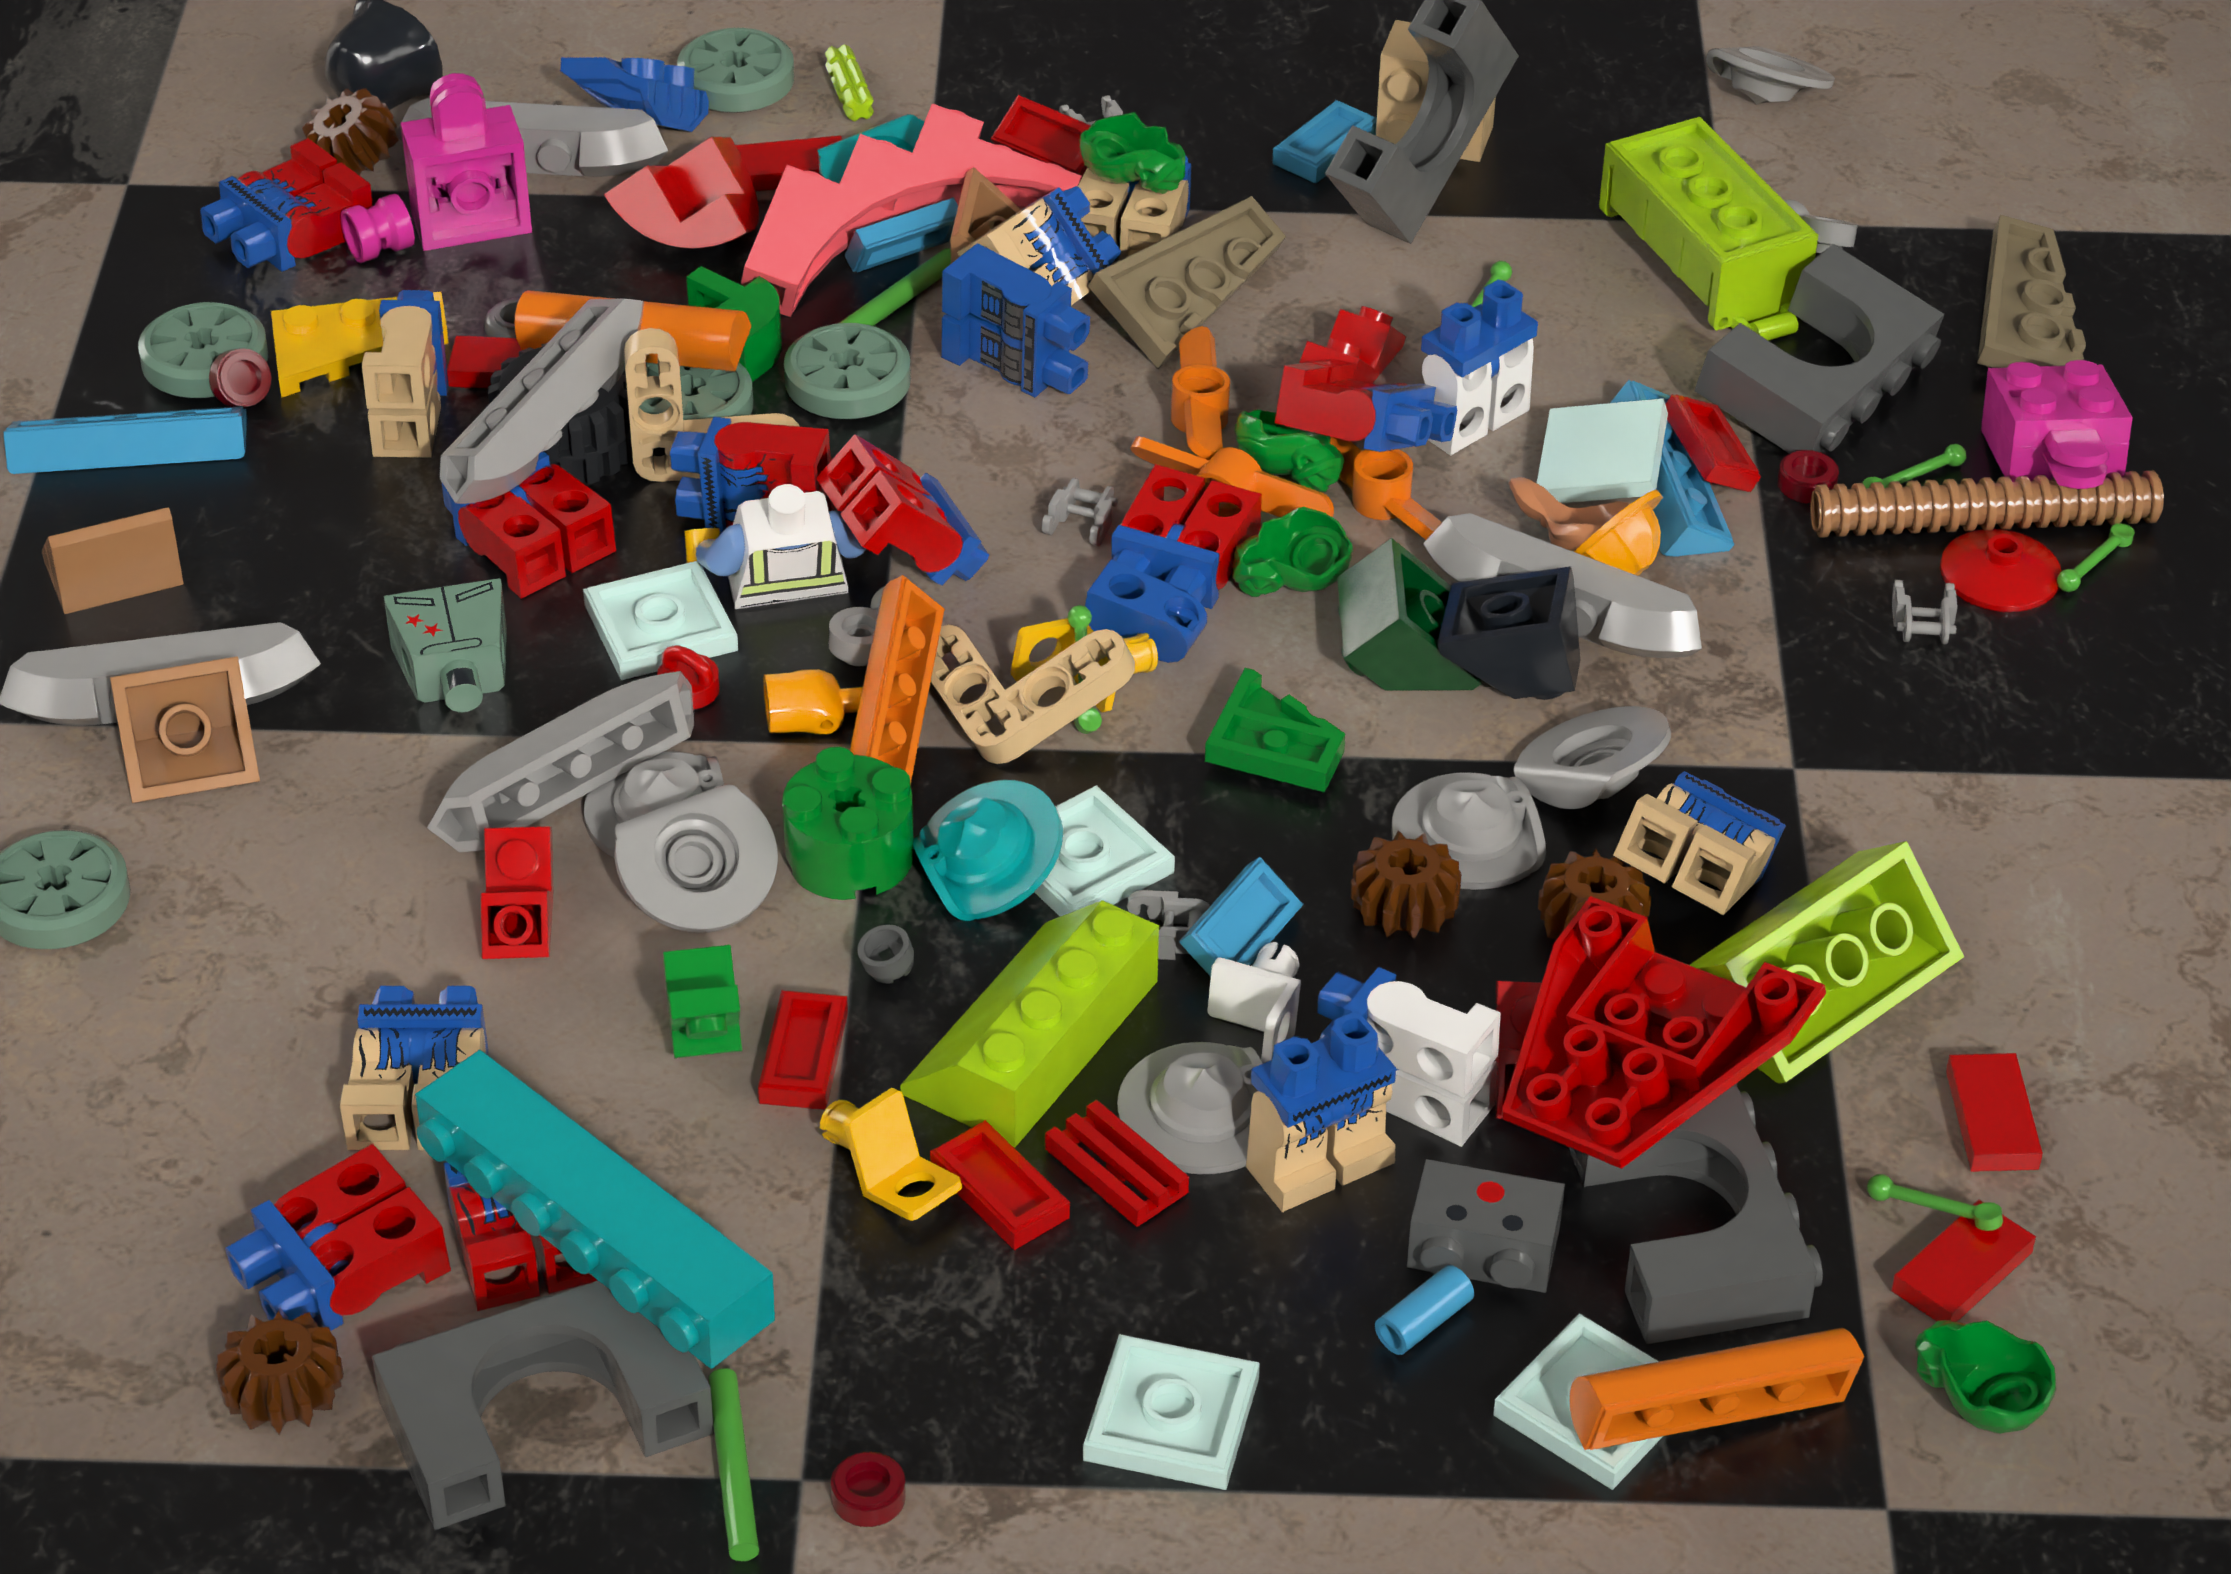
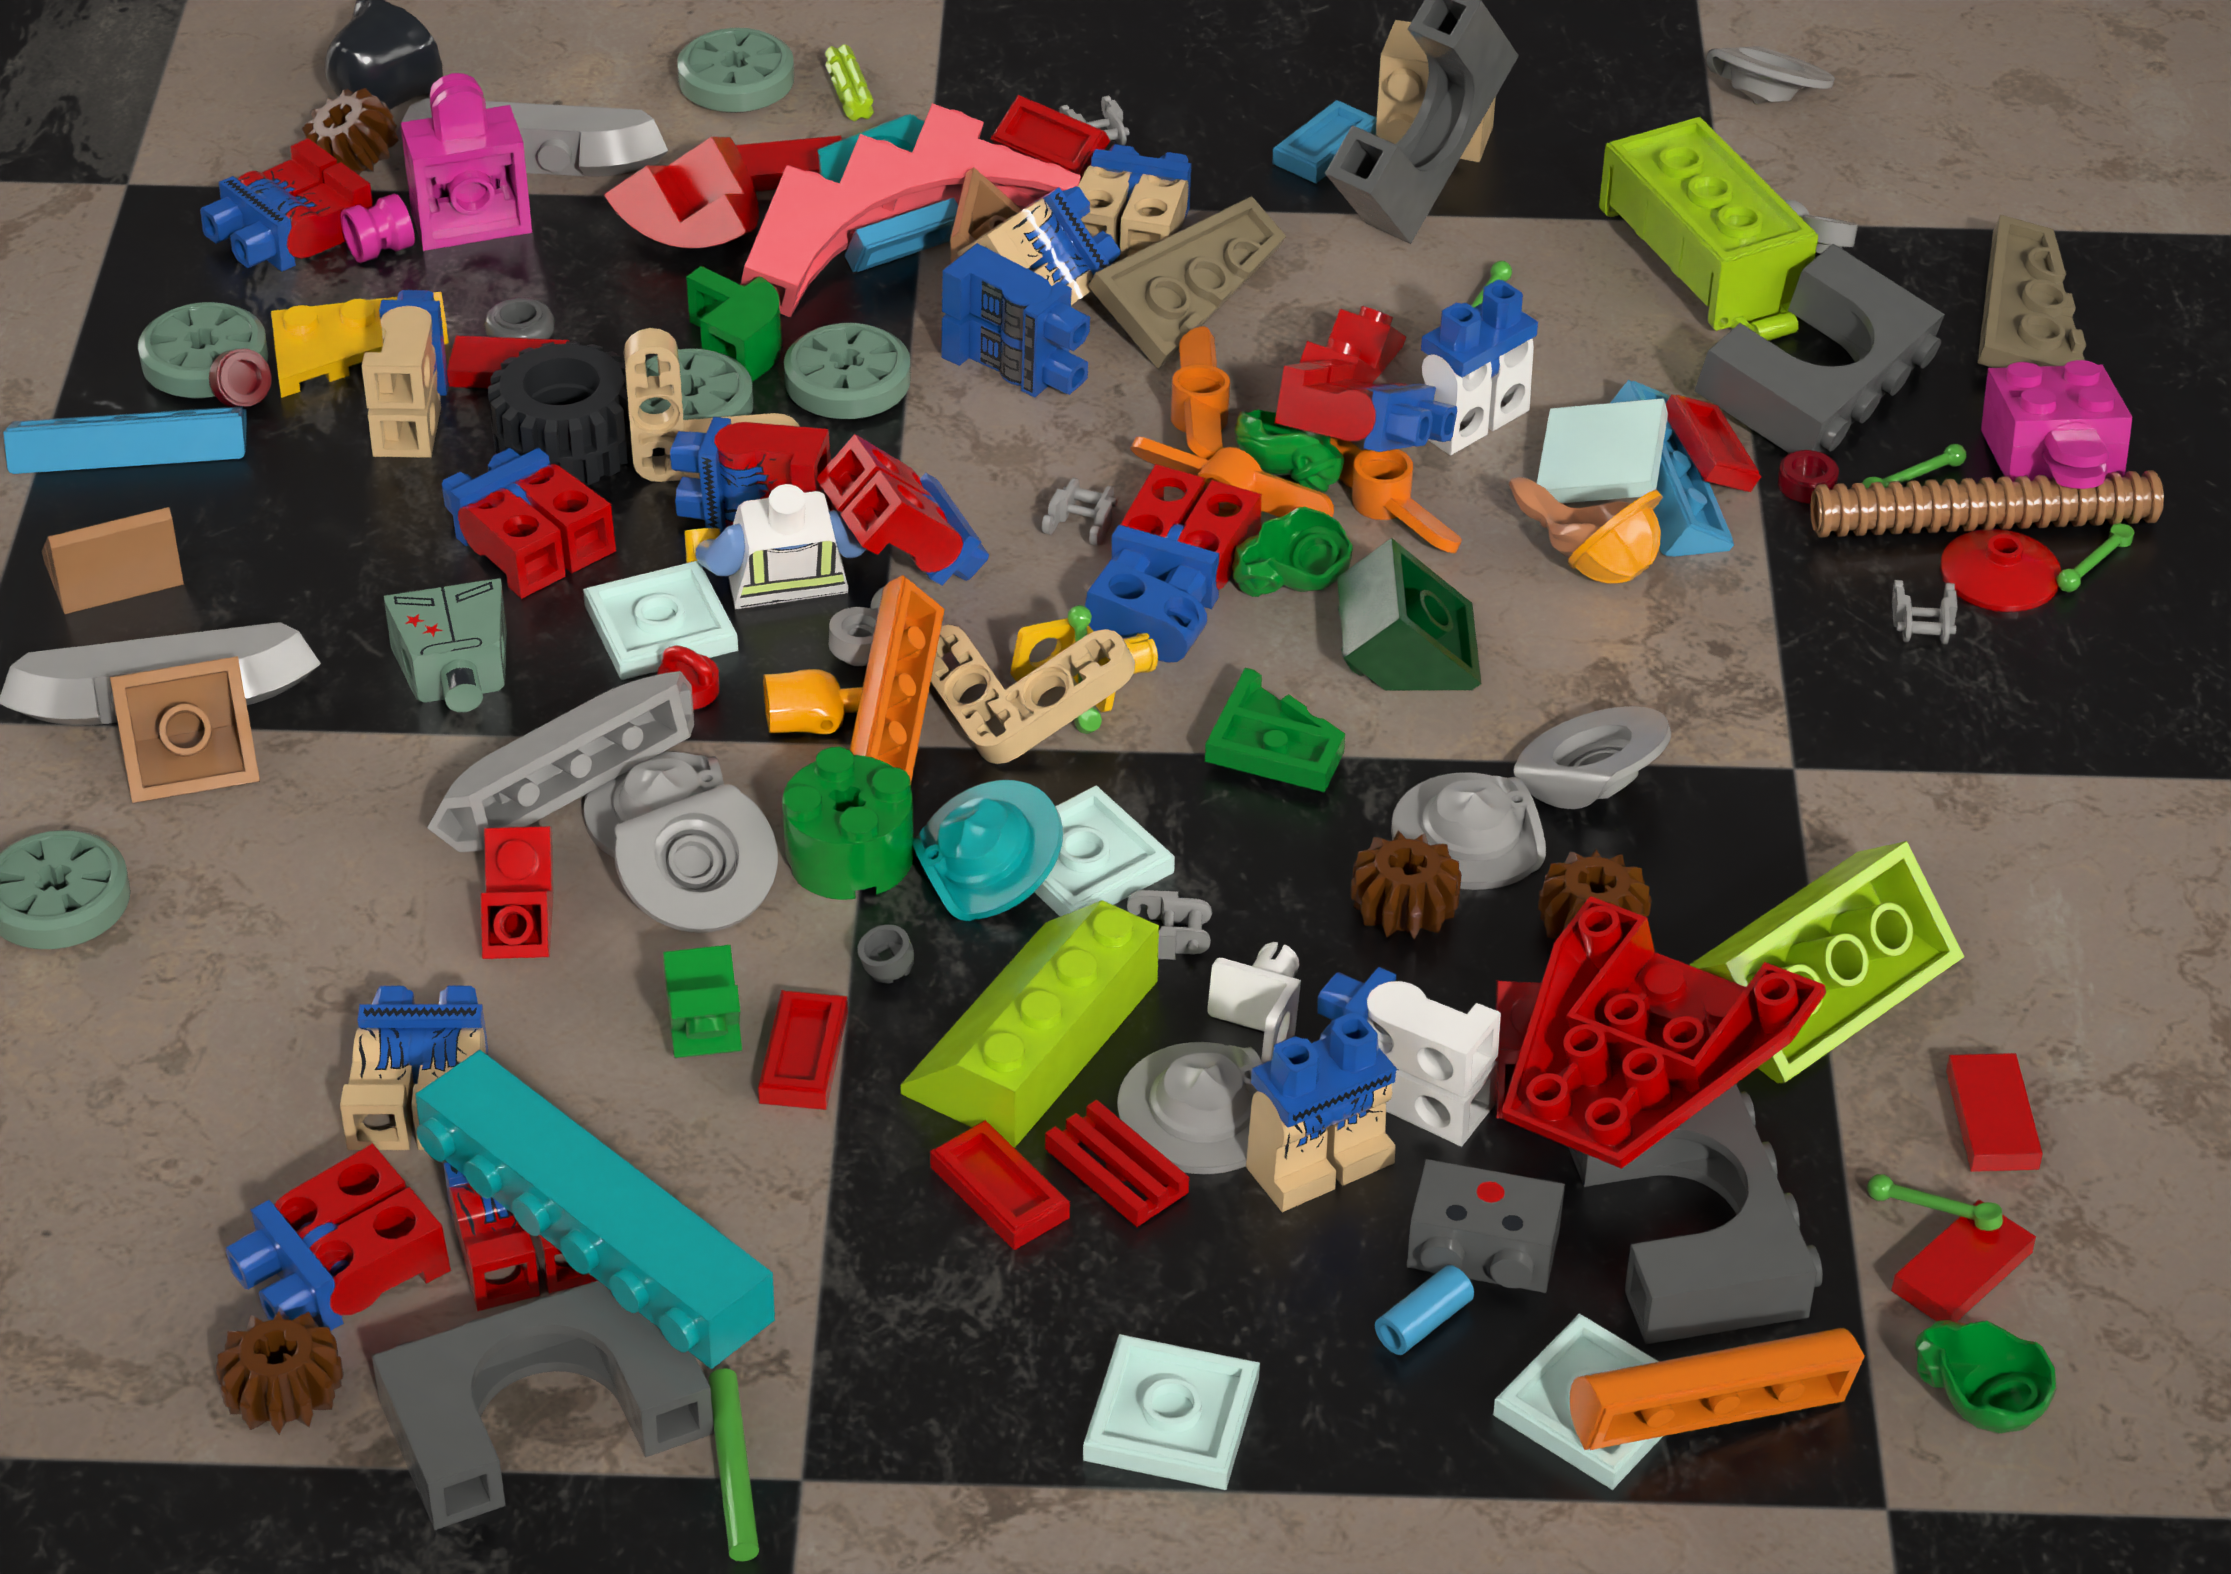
light grey brick [440,299,644,504] -> none
orange brick [515,290,751,371] -> none
blue slope [560,57,709,132] -> none
yellow bracket [820,1088,962,1221] -> none
dark red tile [831,1452,906,1527] -> none
bright green bar [839,248,951,326] -> none
green hair [1079,112,1185,194] -> none
dark azure tile [1179,857,1303,977] -> none
light grey brick [1423,513,1702,658] -> none
black slope [1437,566,1581,700] -> none
tan hips [1613,771,1786,915] -> none

